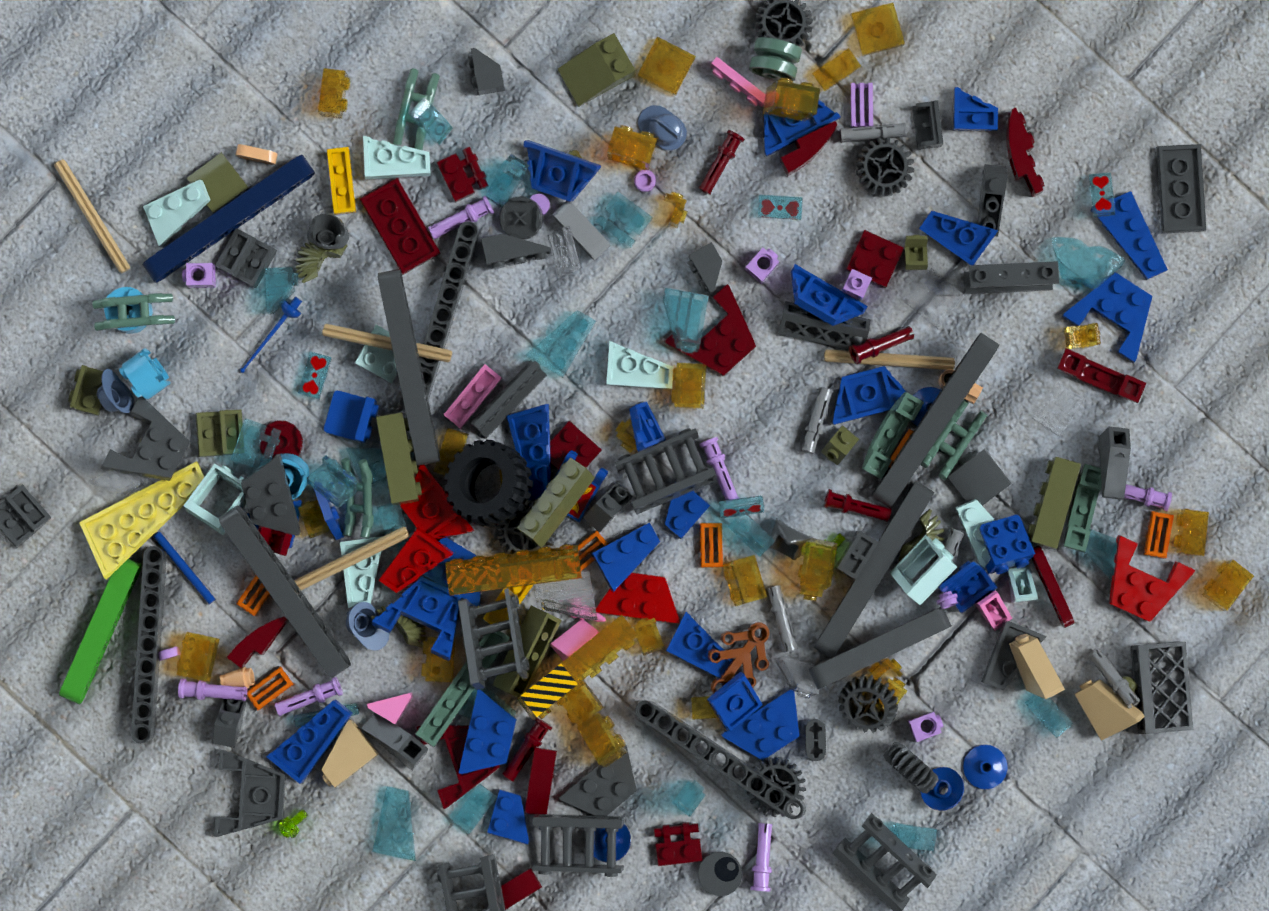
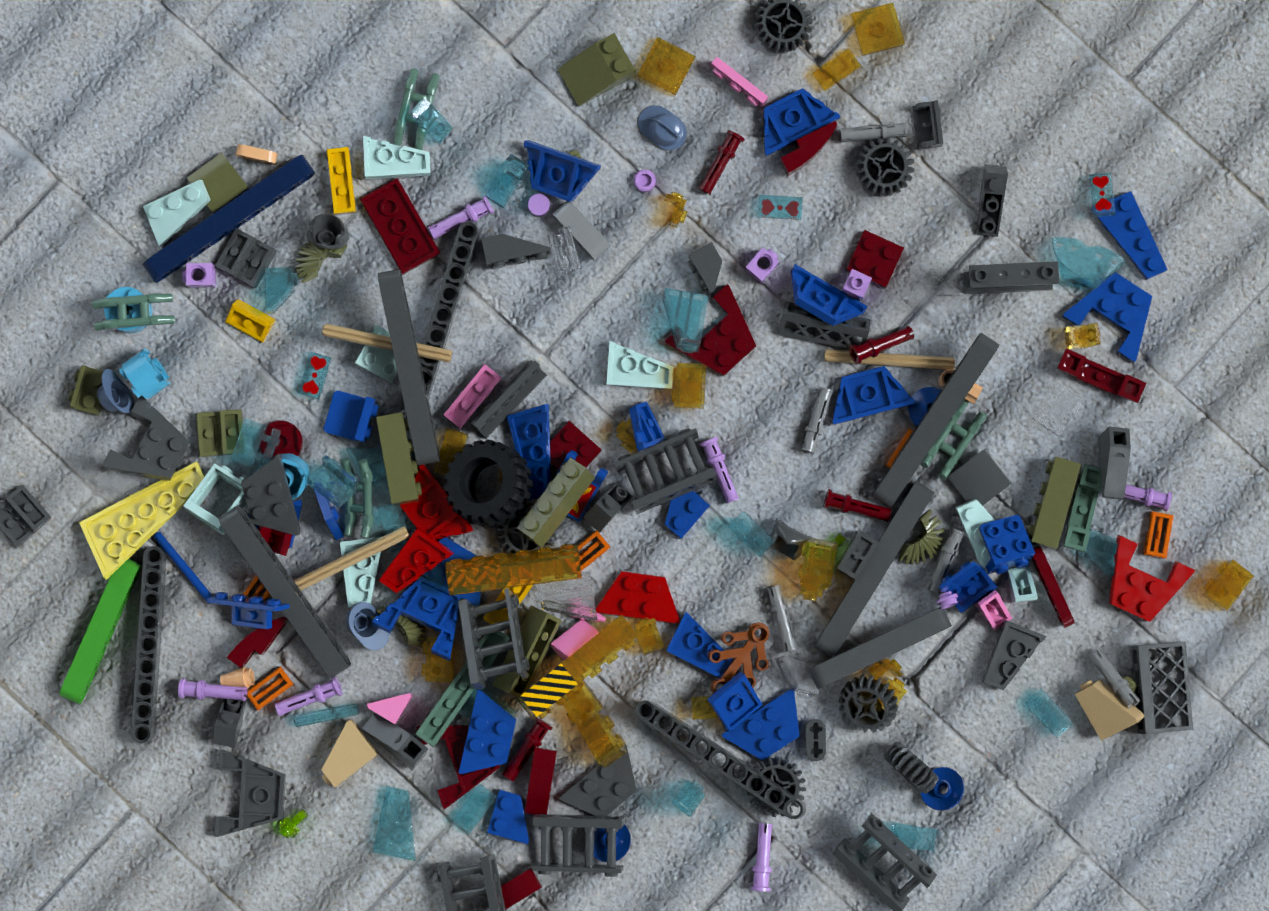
tan axle [54,159,130,273] -> none
lavender tile [158,647,181,661] -> none
clear yellow bracket [177,632,220,682] -> none
blue sword [240,296,302,373] -> none
blue wing [266,700,353,784] -> none
clear yellow bracket [298,500,331,539] -> none
clear yellow brick [318,68,350,119] -> none
dark red plate [437,147,489,203] -> none
dark grey slope [468,48,505,95] -> none
dark grey tile [499,196,543,240] -> none
clear light blue wing [525,310,596,378] -> none
blue wing [591,523,660,592] -> none
clear light blue plate [596,192,653,248] -> none
clear yellow brick [607,125,657,171] -> none
dark red plate [654,822,702,866] -> none
dark grey tile [698,851,742,896] -> none
orange tile [700,523,723,568] -> none
clear light blue tile [719,495,764,519] -> none
clear yellow bracket [723,555,767,606] -> none
sand green wheel [749,37,802,82] -> none
clear yellow brick [763,78,820,121] -> none
olive bracket [821,425,859,465] -> none
lavender tile [850,83,873,127] -> none
sand green slope [862,392,924,479] -> none
light aqua window [889,535,957,605] -> none
olive bracket [904,235,928,270] -> none
lavender brick [907,712,943,742] -> none
blue wing [919,211,998,265] -> none
blue wing [953,87,998,131] -> none
blue dish [963,745,1008,789] -> none
dark red slope [1006,108,1045,197] -> none
tan slope [1009,634,1065,699] -> none
dark grey tile [1156,144,1206,234] -> none
clear yellow bracket [1174,508,1209,556] -> none
none -> blue bracket [207,592,290,629]
none -> yellow slope [225,299,276,342]

